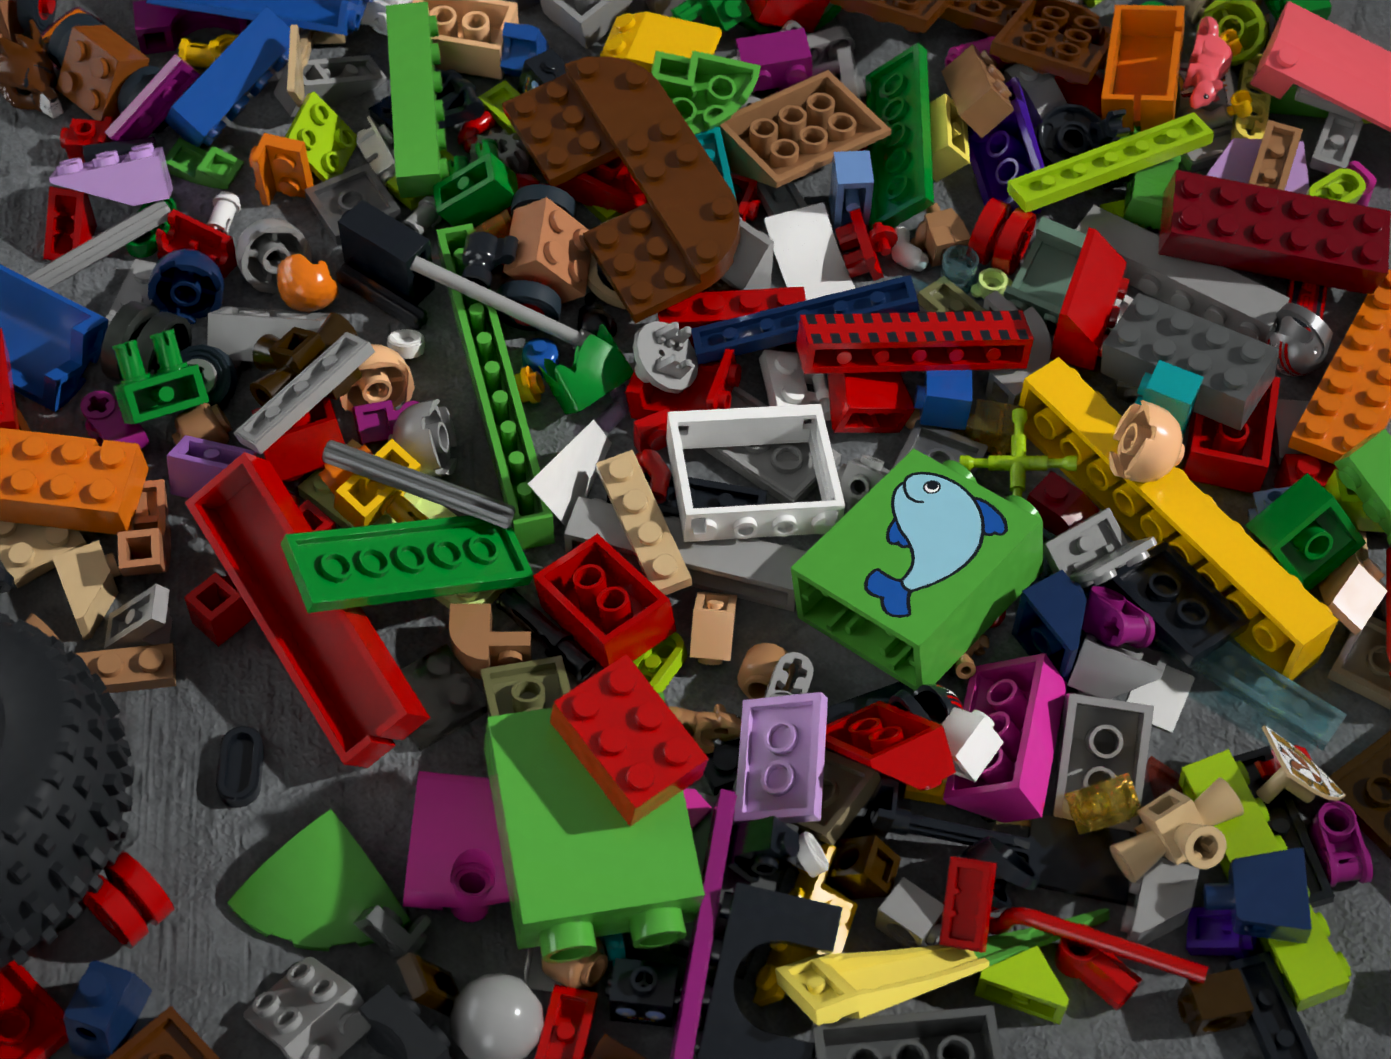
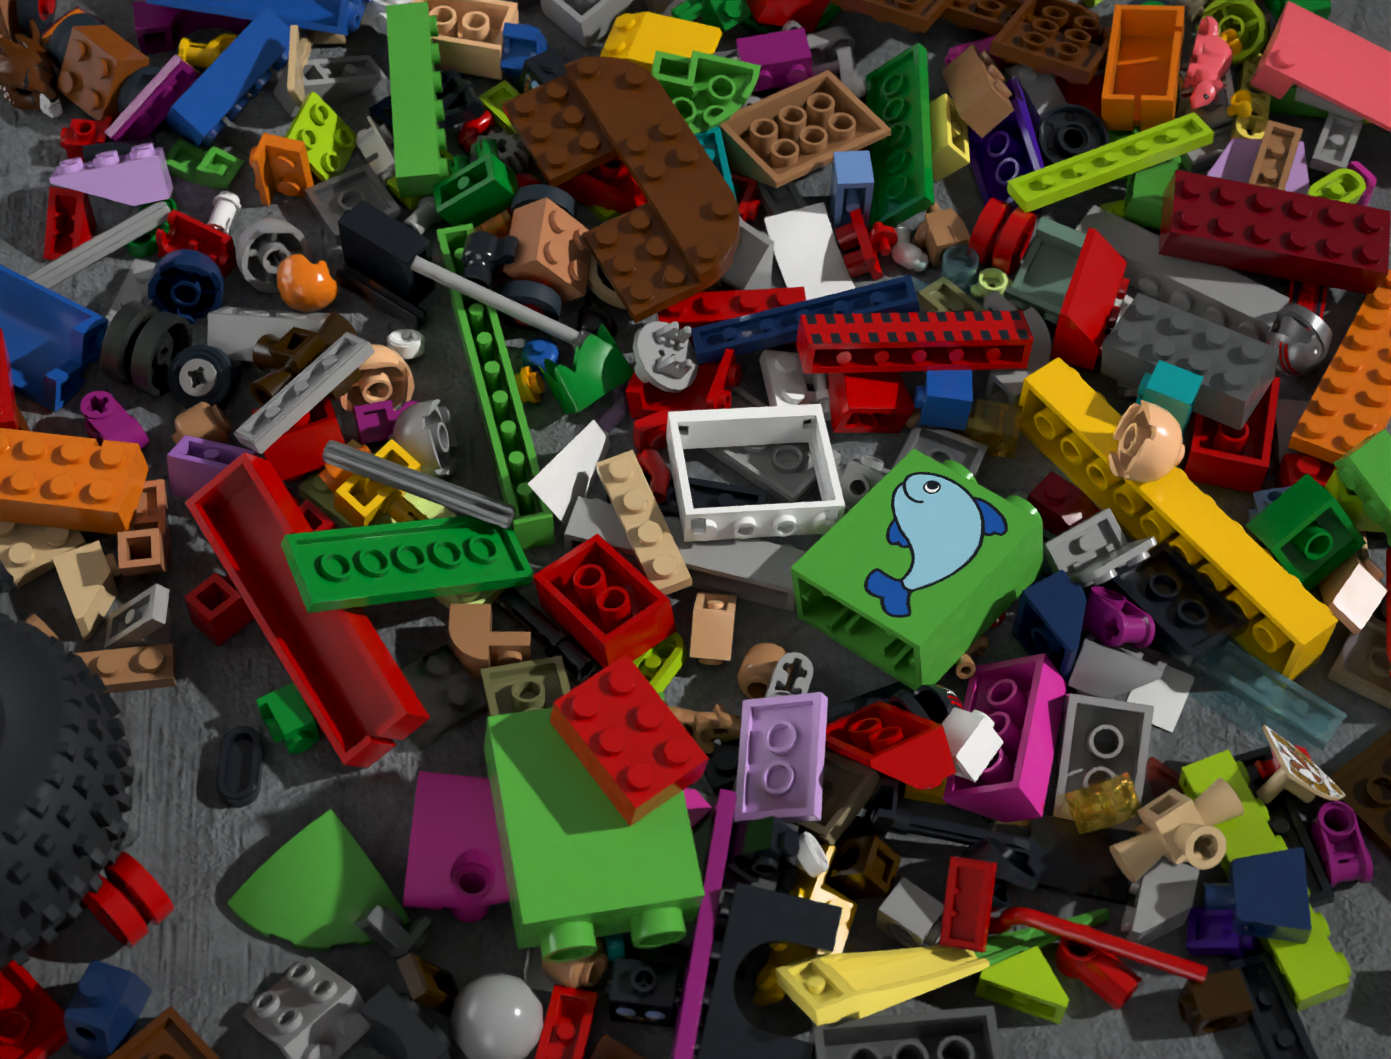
green brick [112,329,209,424] -> none
lime piece [959,408,1077,497] -> none
black bar [1088,109,1131,189] -> none
none -> green brick [256,682,320,755]

